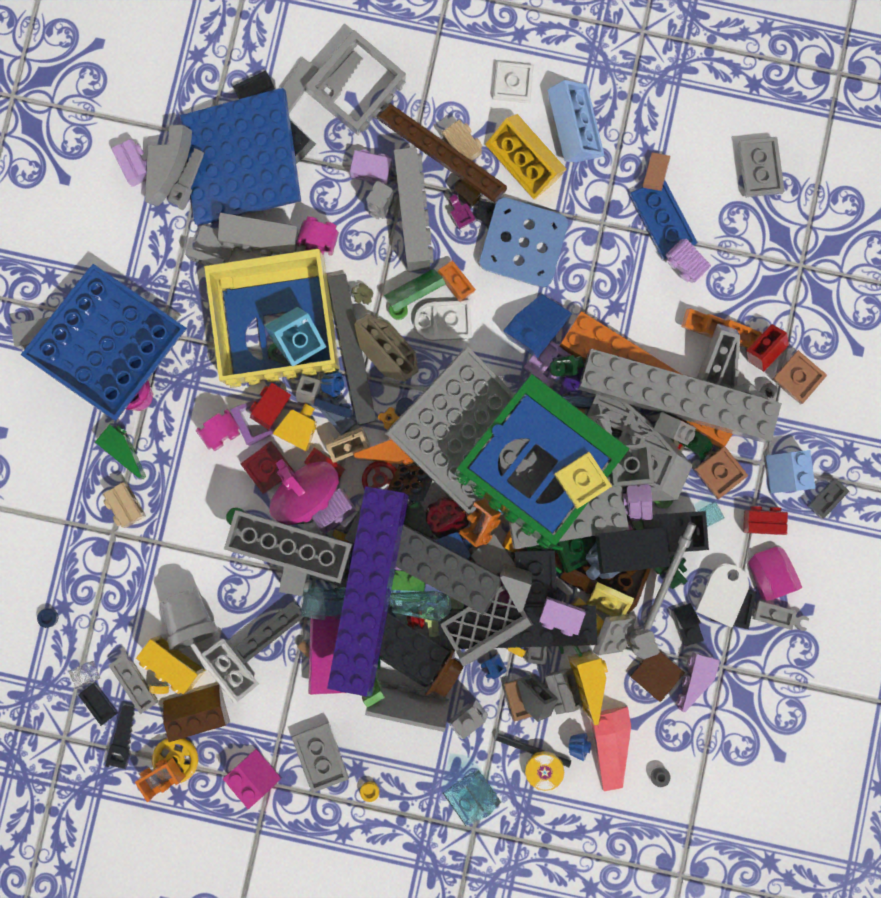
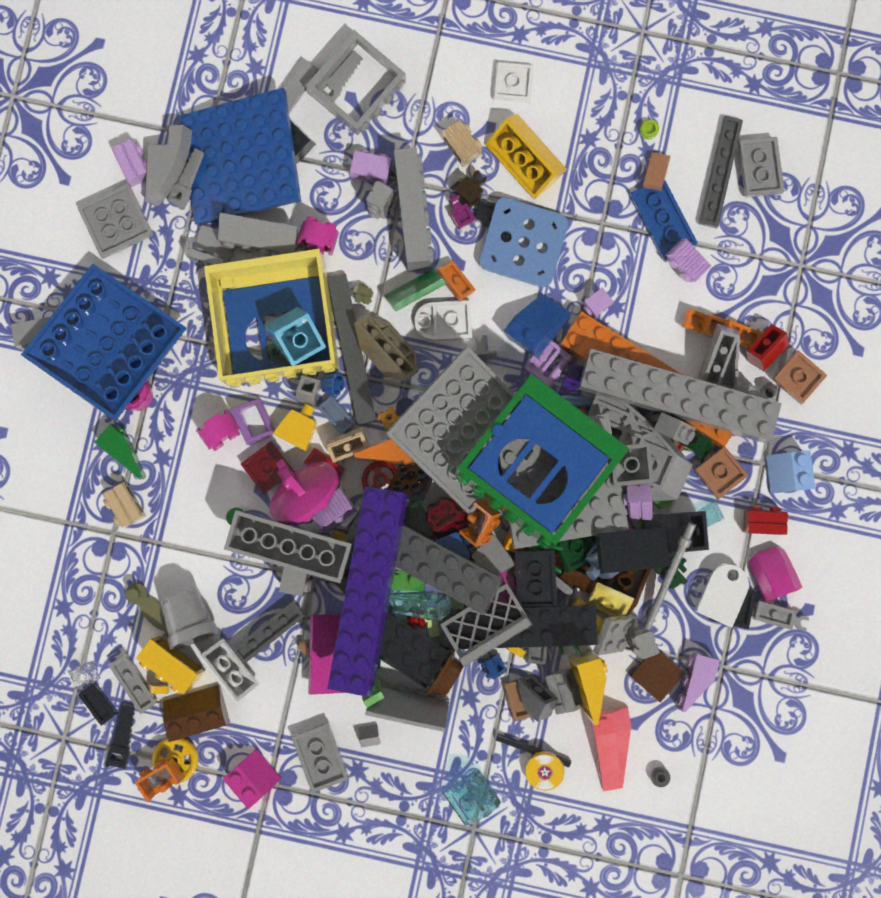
dark blue tile [37,608,59,628] -> none
black tile [233,70,275,99] -> none
red brick [249,383,291,430] -> none
clear light blue brick [301,587,346,620] -> none
dark blue plate [313,397,354,420] -> none
yellow tile [360,781,379,802] -> none
reddish brown plate [378,104,507,203] -> none
bright green tile [389,306,408,320] -> none
light grey torso [447,699,488,739] -> none
light grey slope [500,564,532,612] -> none
lavender brick [539,596,586,636] -> none
light blue slope [548,80,605,163] -> none
dark green hips [549,355,584,377] -> none
light yellow tile [554,452,612,509] -> none
blue piece [569,733,591,761] -> none
black slope [672,603,704,647] -> none
dark grey plate [807,478,850,519] -> none
none -> light grey plate [77,183,154,259]
none -> olive brick [125,583,169,636]
none -> light grey slope [358,724,381,748]
none -> light grey bracket [474,335,497,361]
none -> lavender brick [582,287,614,319]
none -> lime tile [639,119,659,140]
none -> dark grey tile [699,116,743,229]

